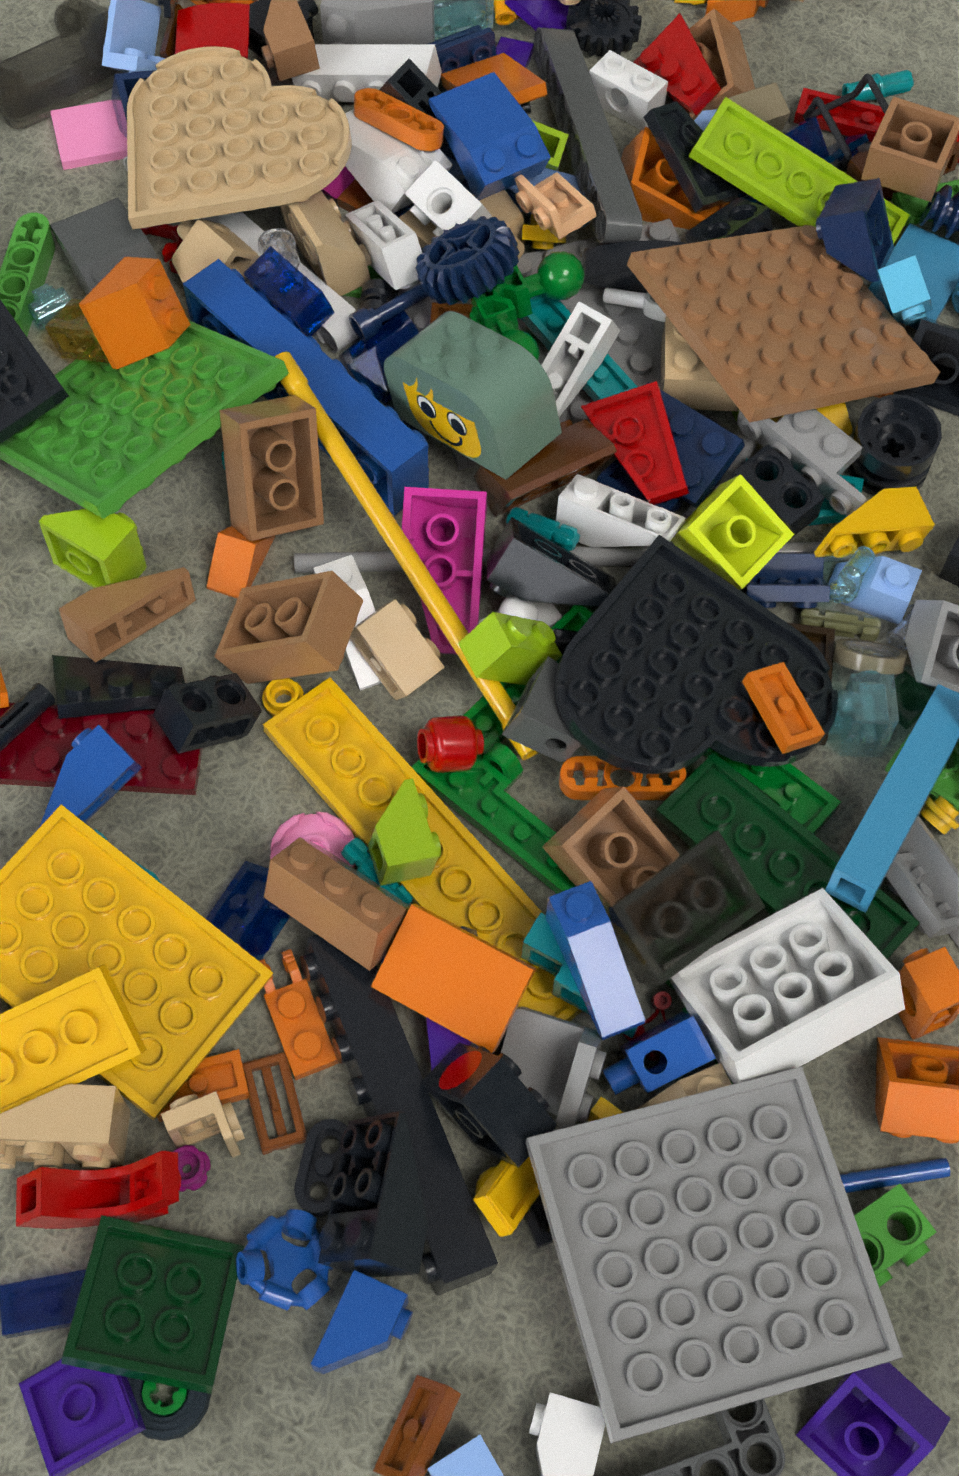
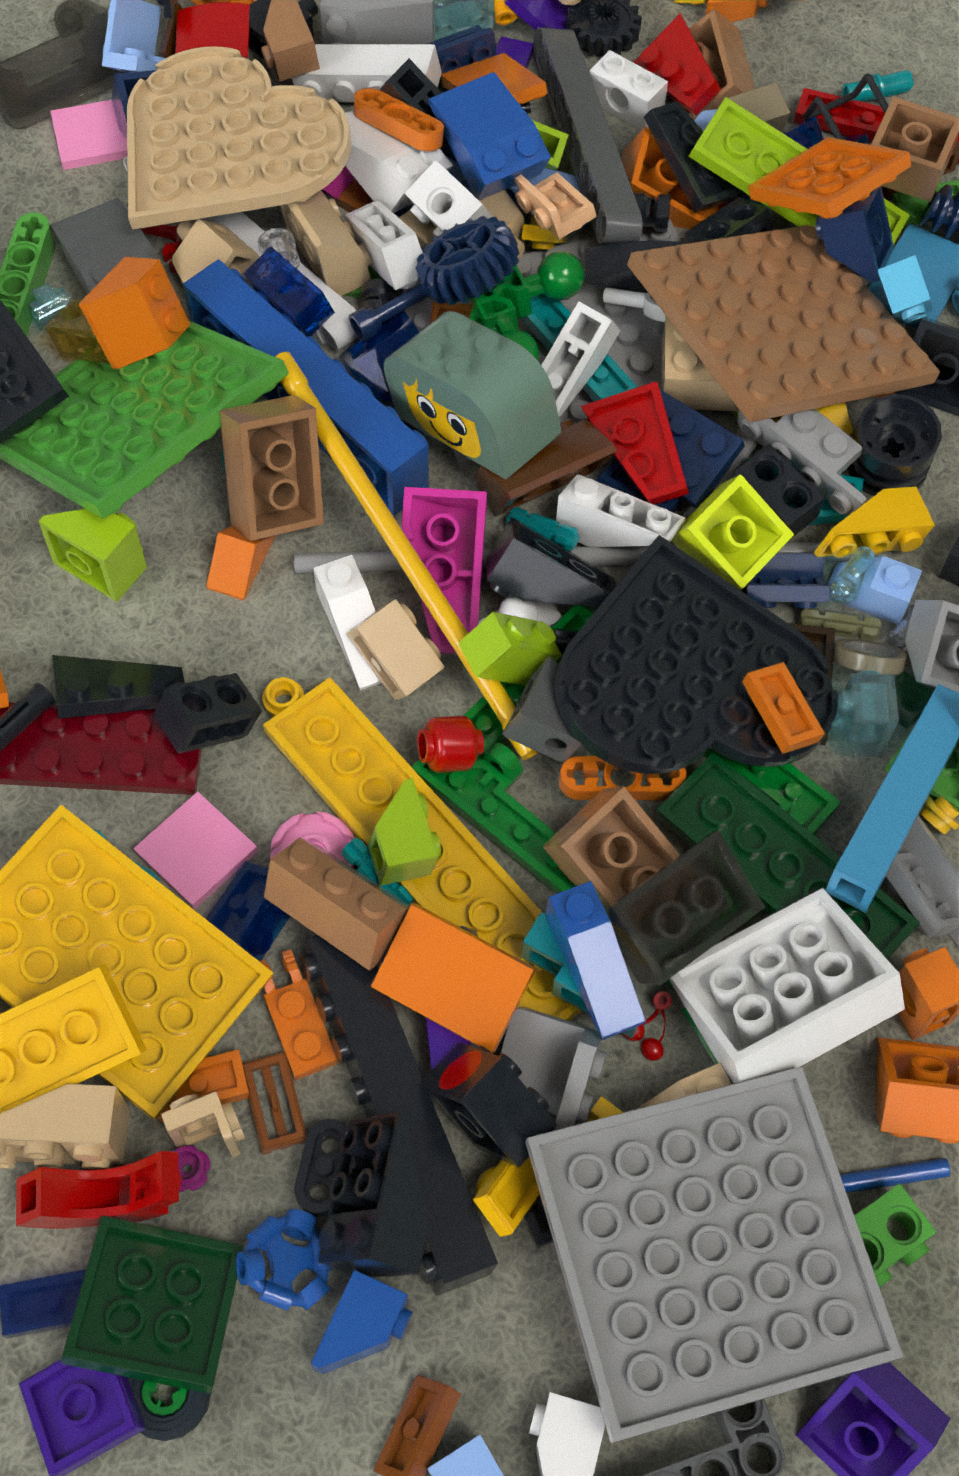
blue slope [39,725,143,828] -> none
medium nougat slope [59,567,196,663] -> none
medium nougat brick [214,571,363,684] -> none
blue torso [602,1012,716,1095] -> none
none -> bright pink tile [133,791,258,910]
none -> black wheel [633,192,671,233]
none -> orange plate [748,137,911,219]

